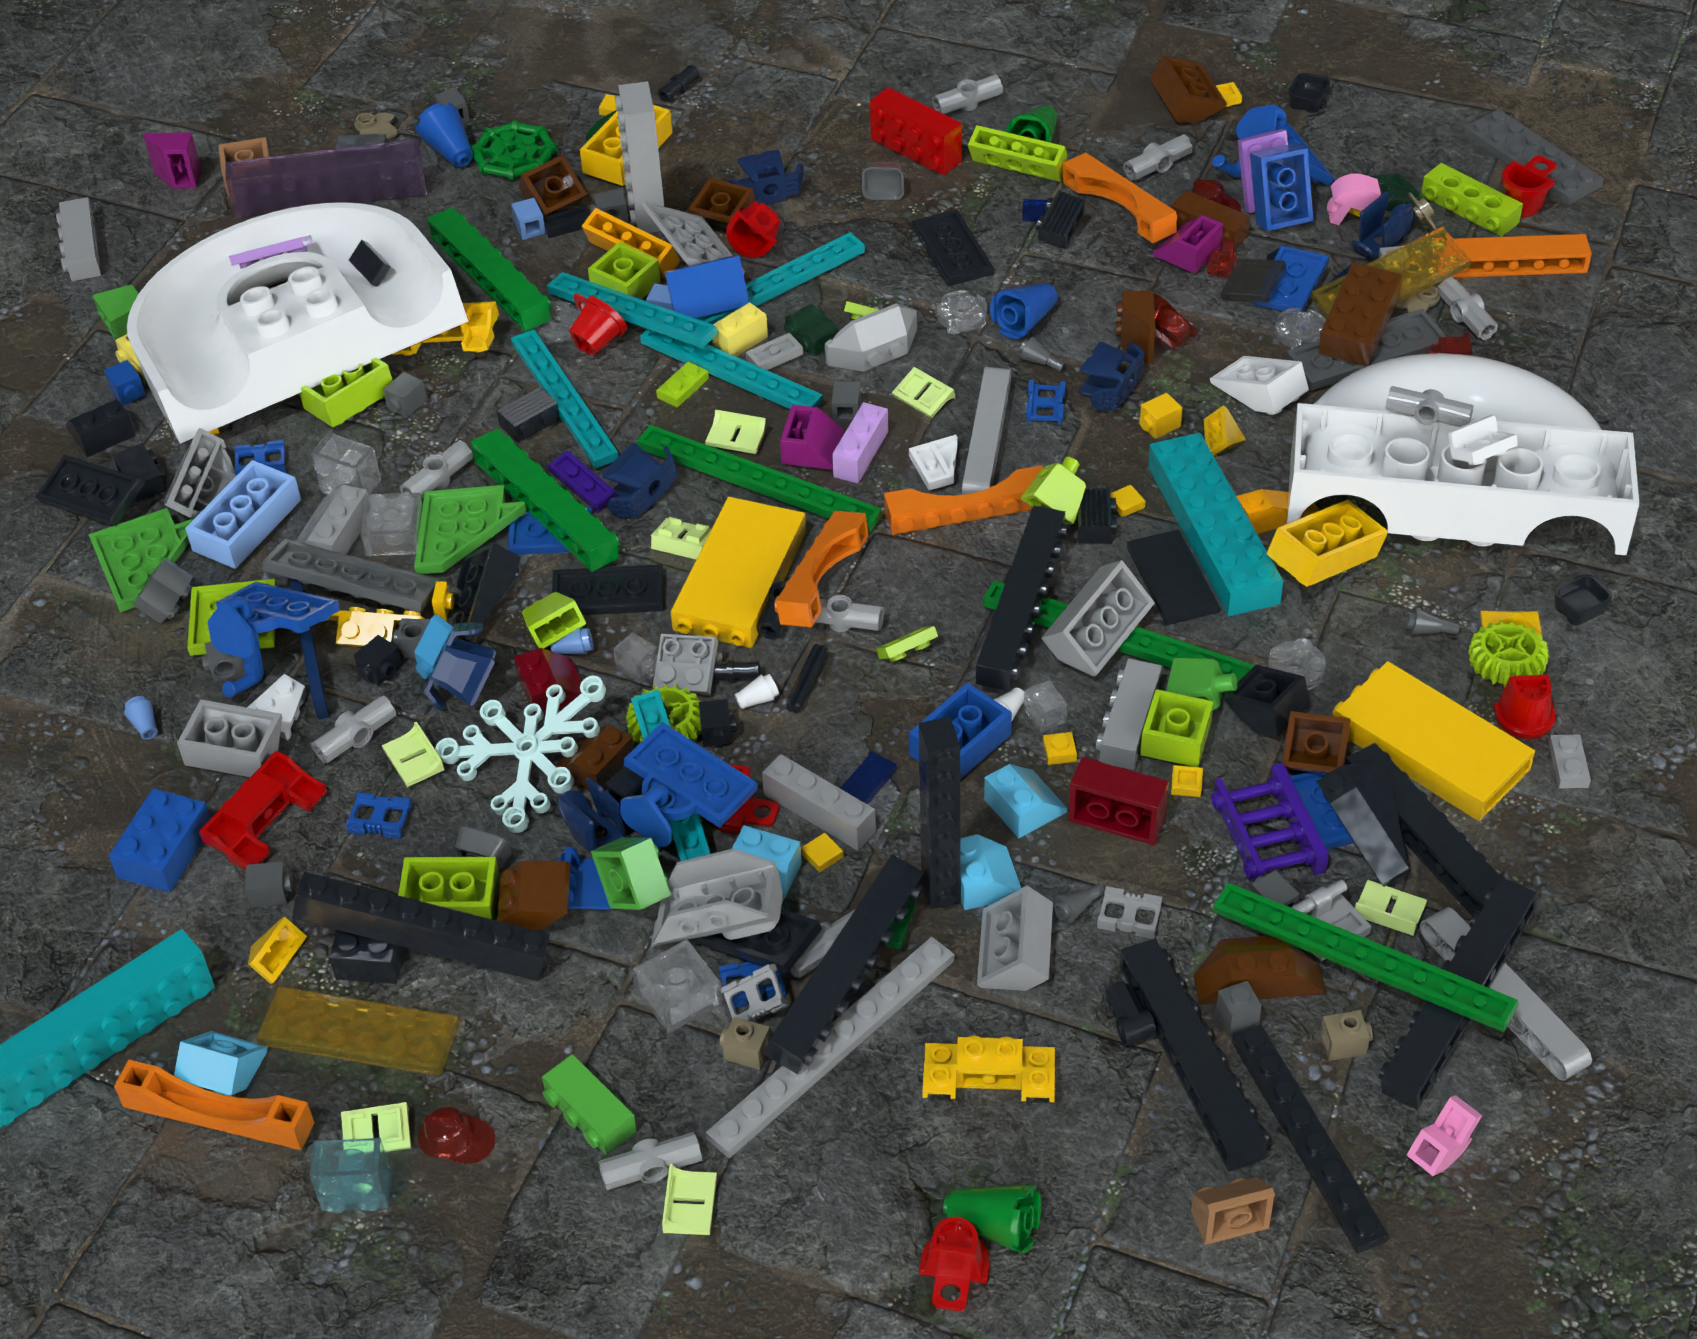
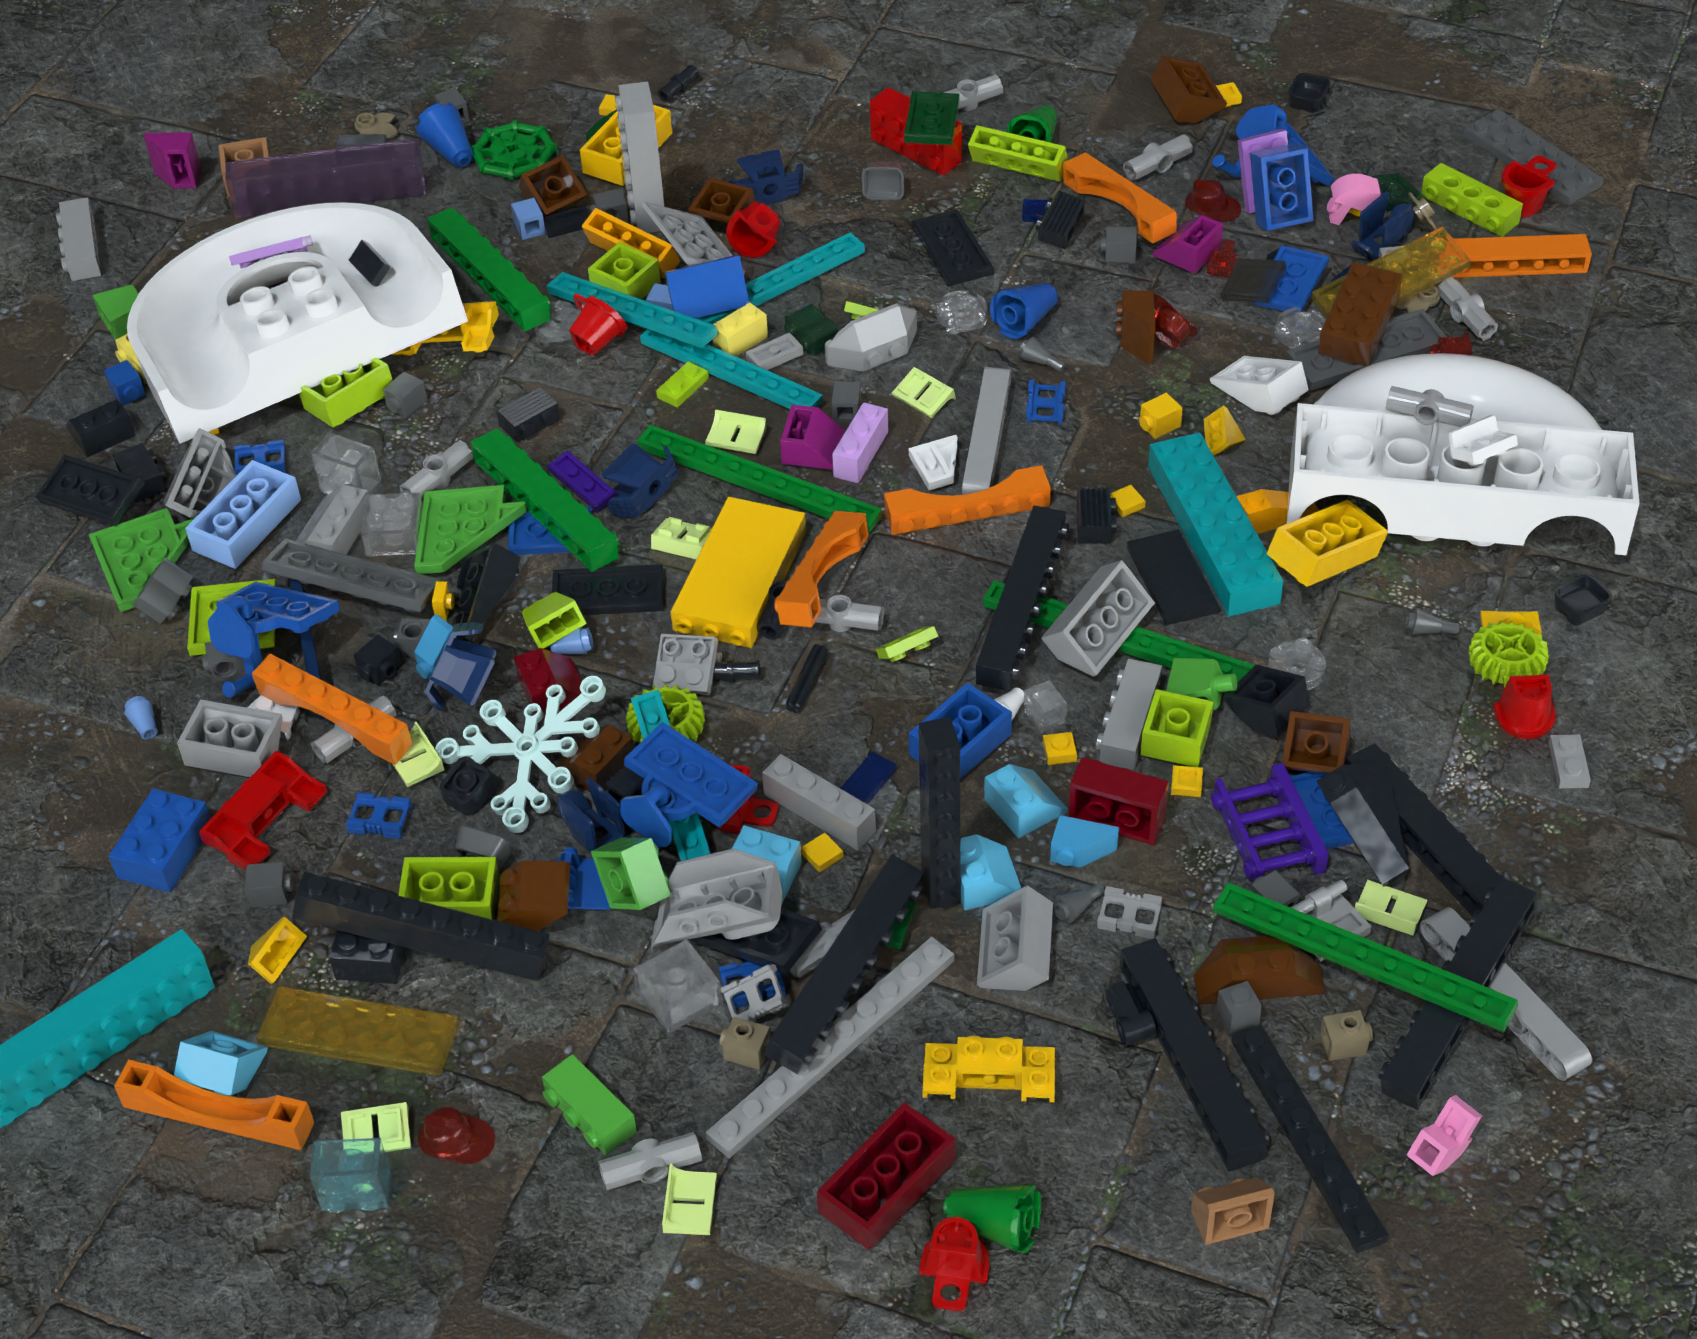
bracket [328,607,425,647] -> none
teal plate [511,329,619,469] -> none
clear brick [613,632,658,683] -> none
black brick [699,699,737,747] -> none
white cone [734,674,779,709] -> none
torso [1020,457,1086,525] -> none
dark blue piece [1079,342,1145,410] -> none
reddish brown brick [1171,190,1250,251] -> none
yellow brick [1332,661,1535,821] -> none
none -> orange arch [252,654,413,765]
none -> black piece [440,756,498,816]
none -> dark red brick [817,1102,956,1251]
none -> dark green tile [904,91,960,145]
none -> dark azure slope [1050,815,1119,868]
none -> dark grey brick [1101,227,1136,263]

